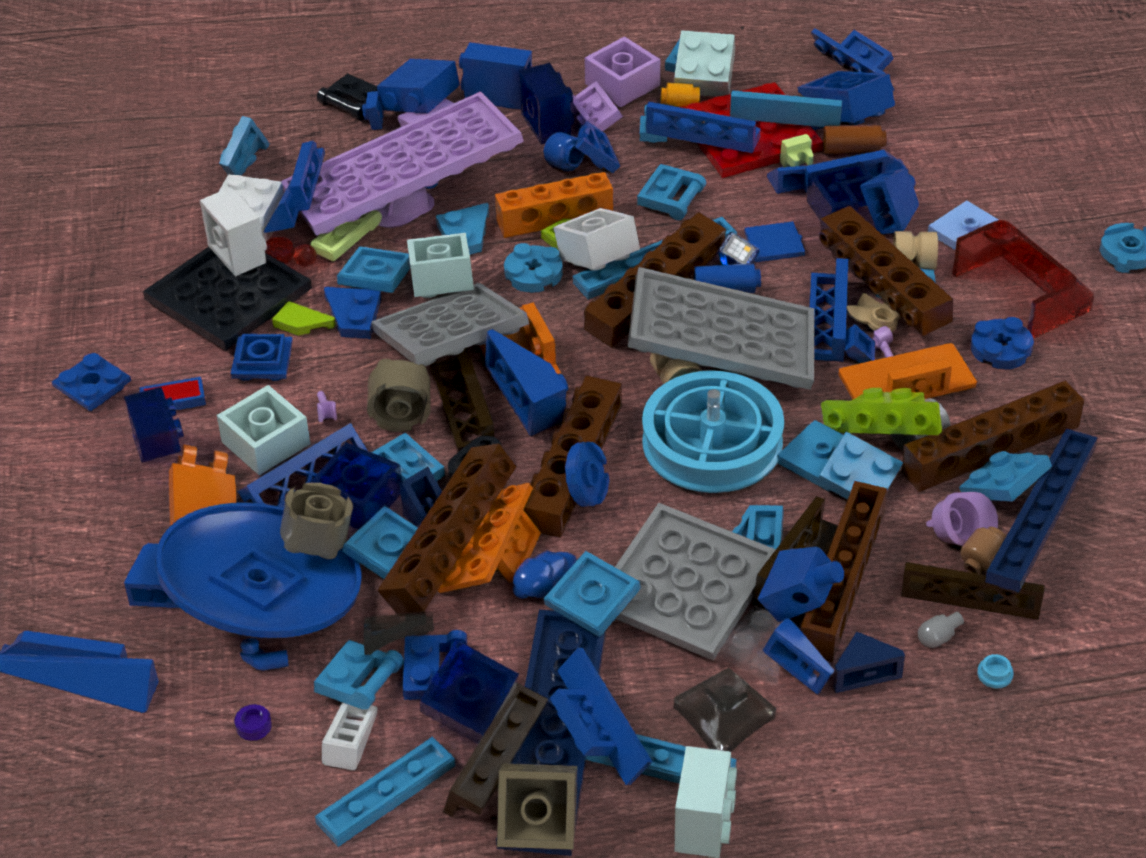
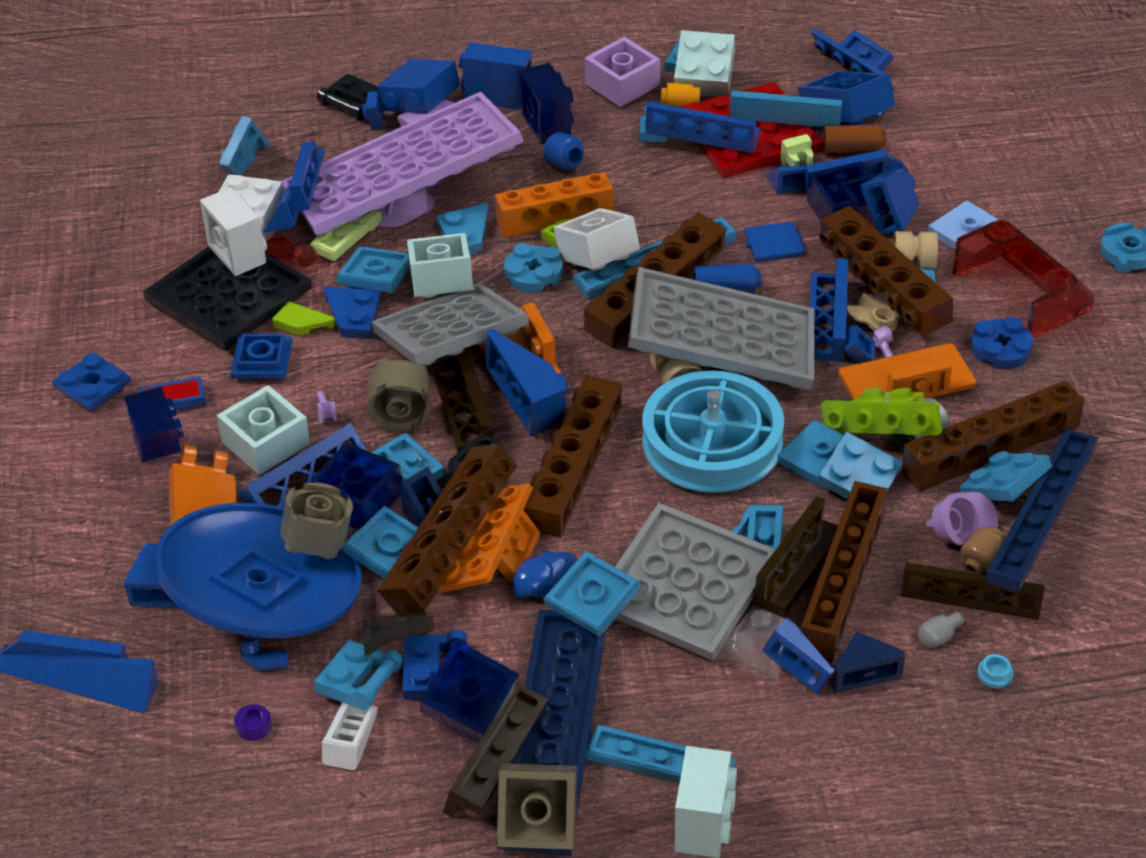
dark azure tile [315,736,456,847] -> none
blue bracket [550,648,652,785] -> none
lavender bracket [564,81,623,131] -> none
blue tile [565,442,610,507] -> none
blue wing [576,121,620,173] -> none
dark azure plate [637,164,706,220] -> none
clear smoke plate [674,667,776,752] -> none
slope [718,232,760,265] -> none
blue torso [758,547,844,622] -> none

